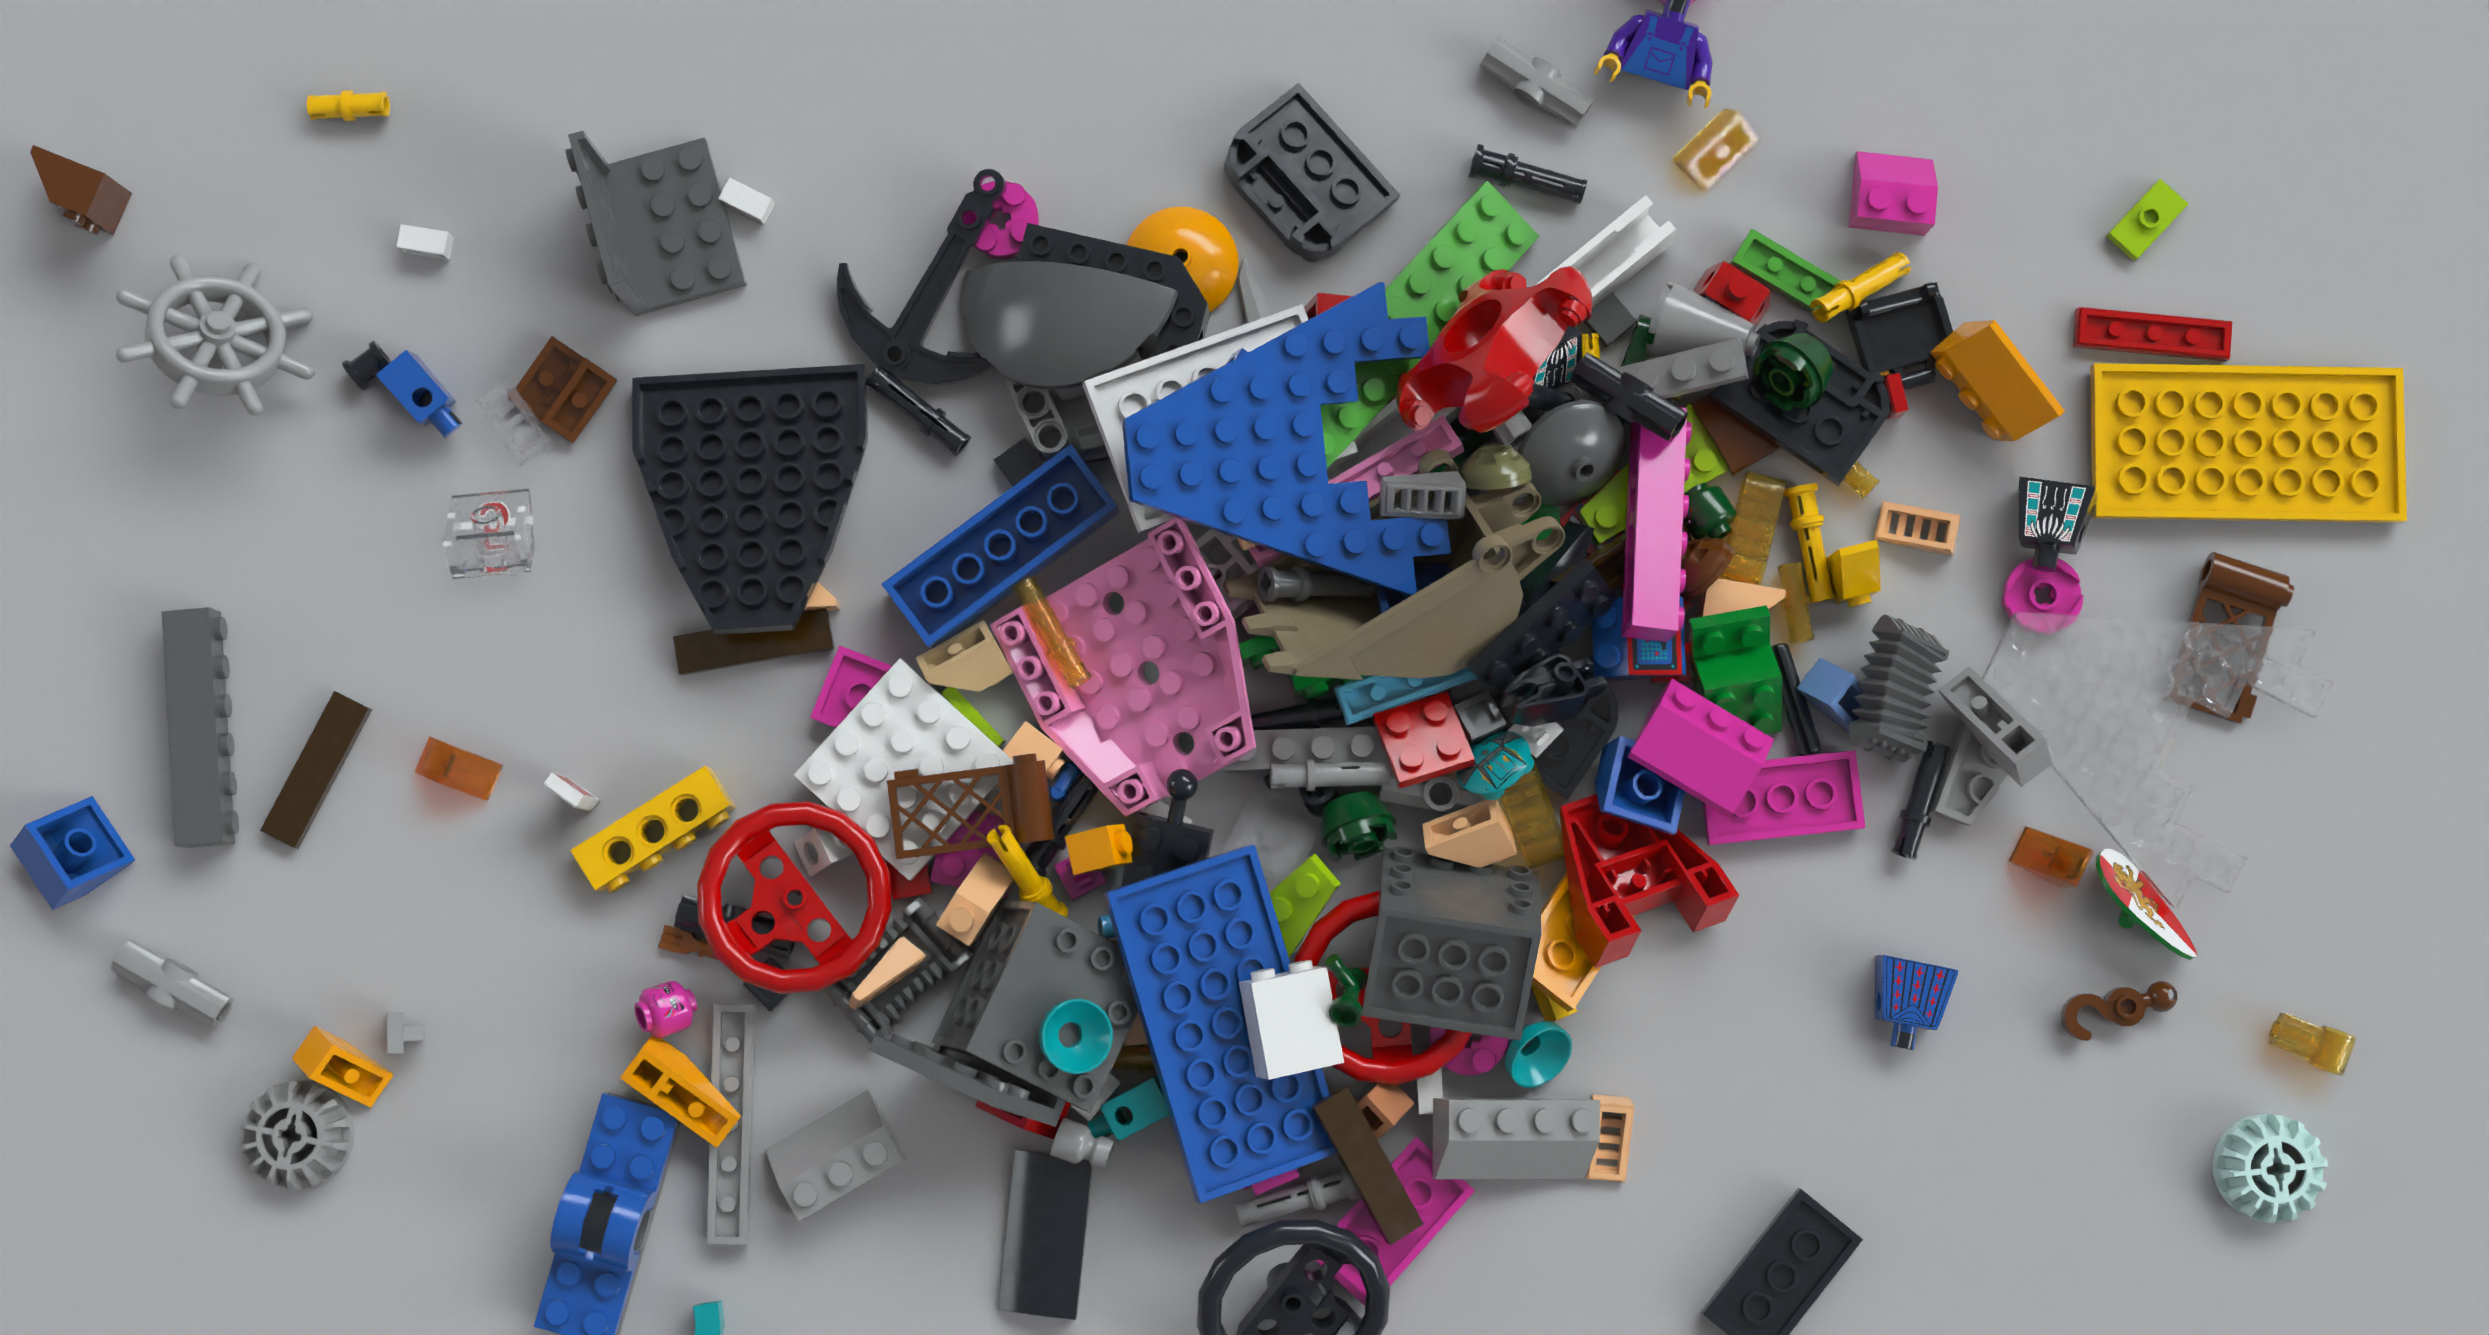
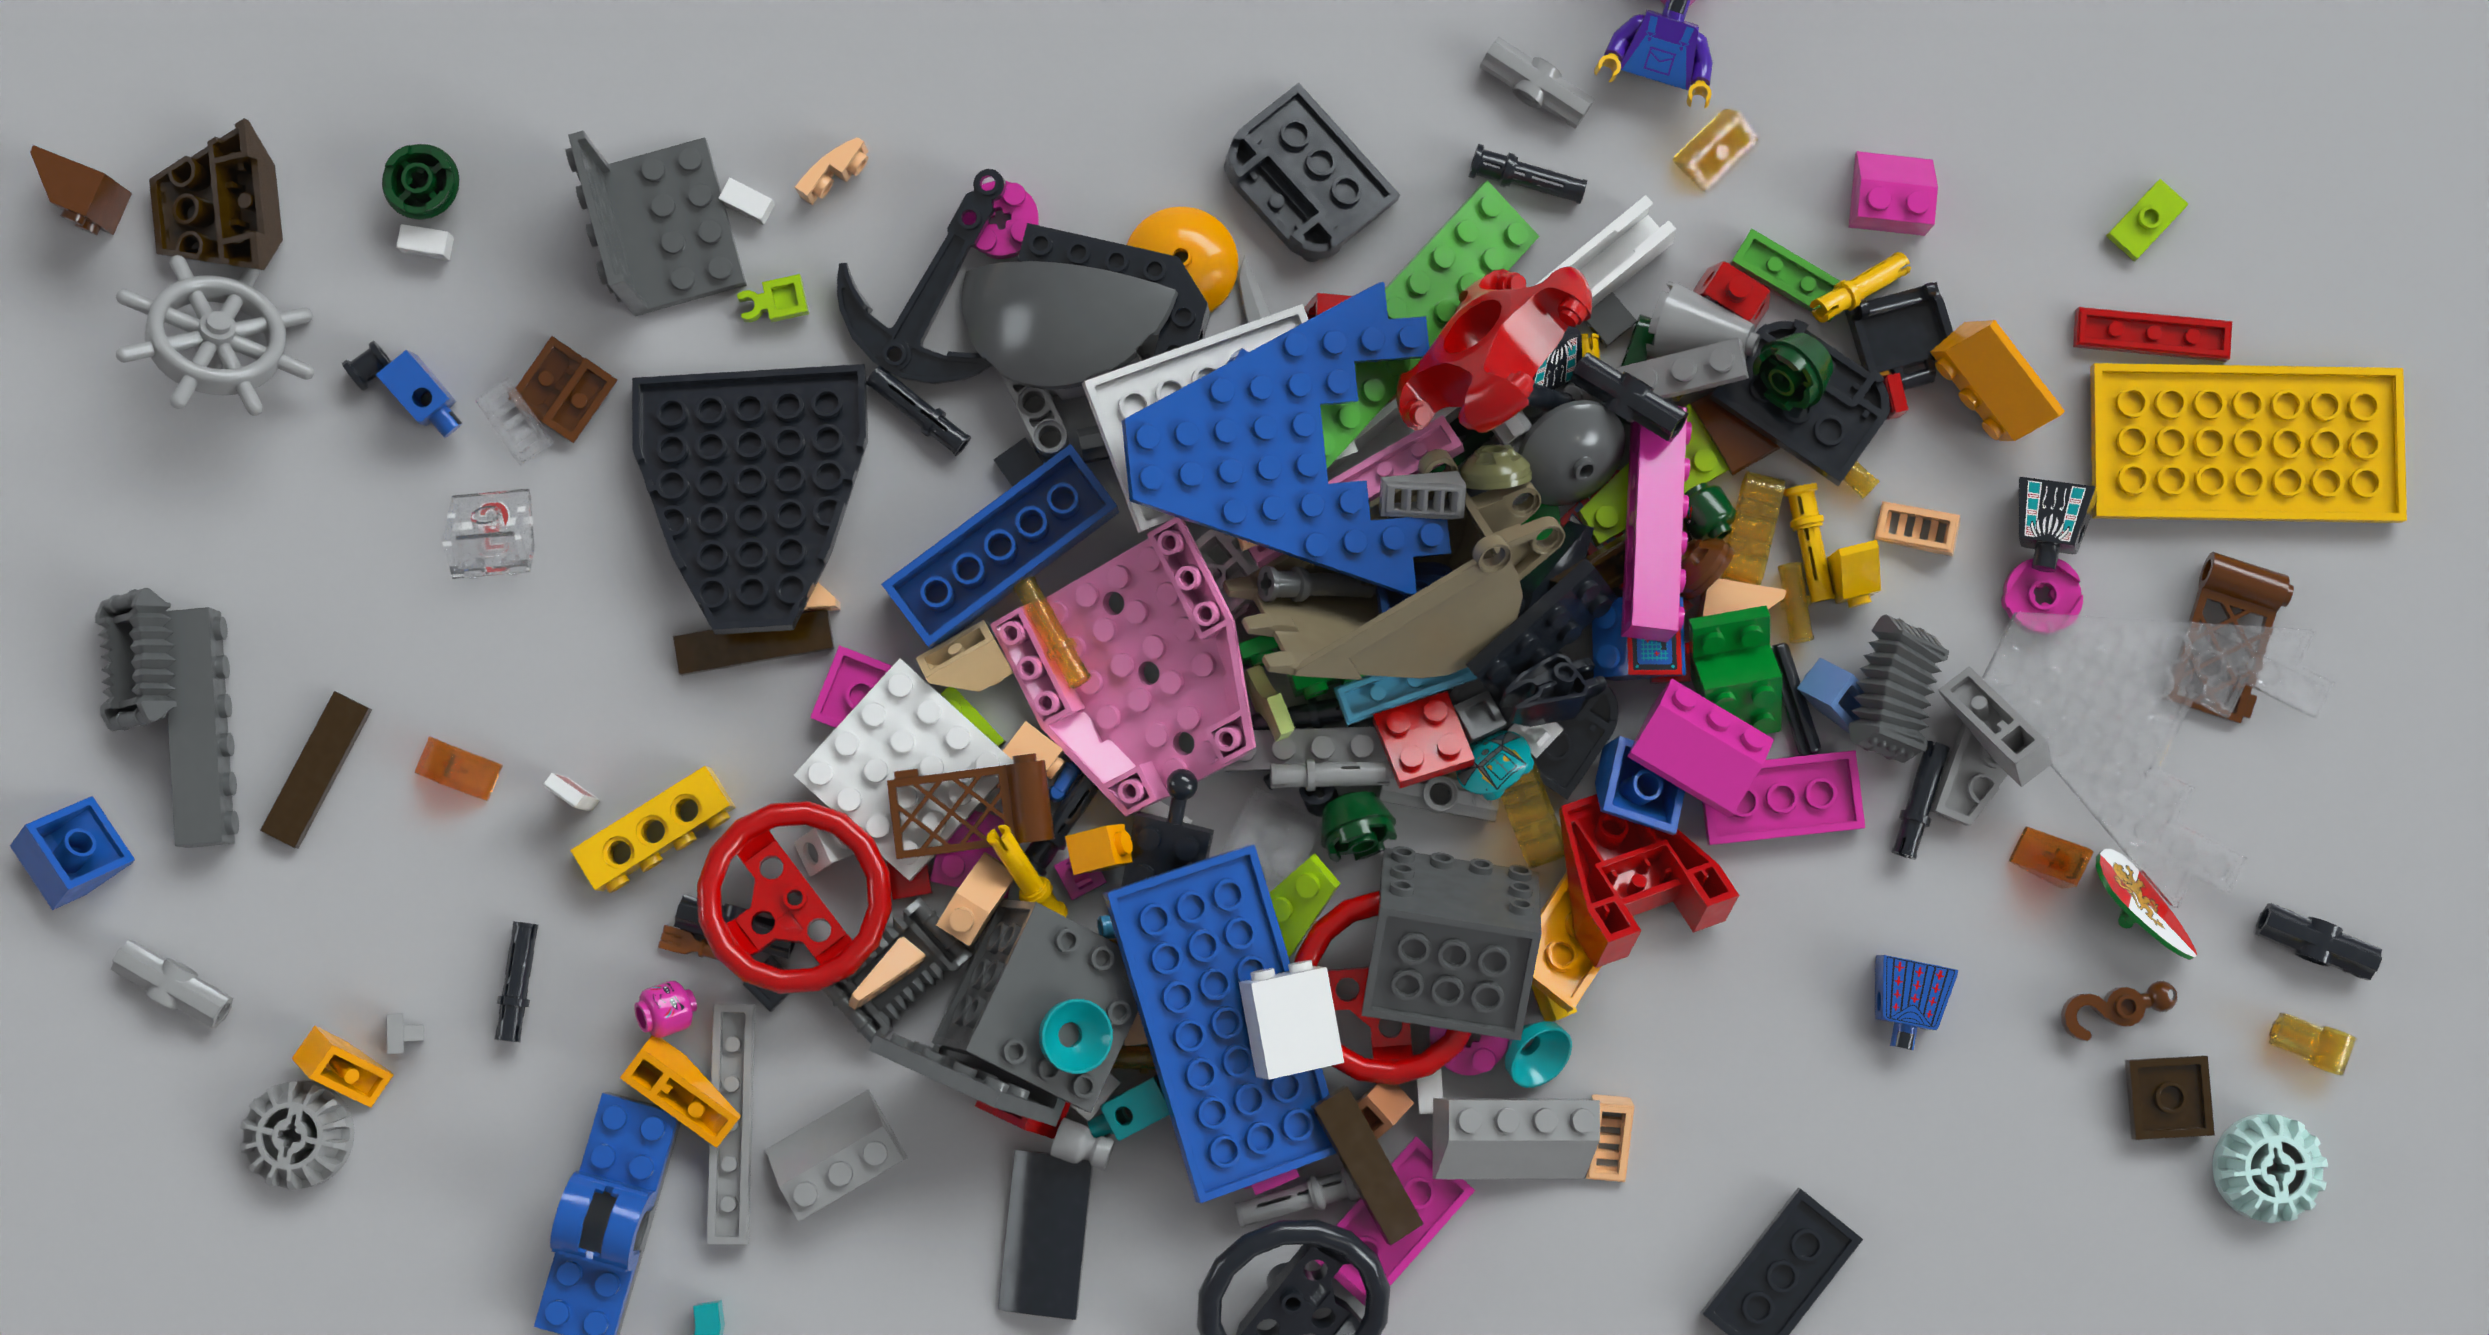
yellow pin [307,90,390,122] -> none
dark green piece [1325,954,1367,1027] -> none
light nougat slope [1422,800,1517,868] -> none
none -> dark grey piece [95,588,177,731]
none -> dark brown wedge [149,118,283,270]
none -> dark green cone [382,144,460,220]
none -> black pin [494,921,539,1043]
none -> lime plate [737,274,809,322]
none -> light nougat slope [795,137,868,205]
none -> yellowish green tile [1244,665,1295,742]
none -> dark brown plate [2125,1055,2215,1140]
none -> black piece [2256,903,2382,980]

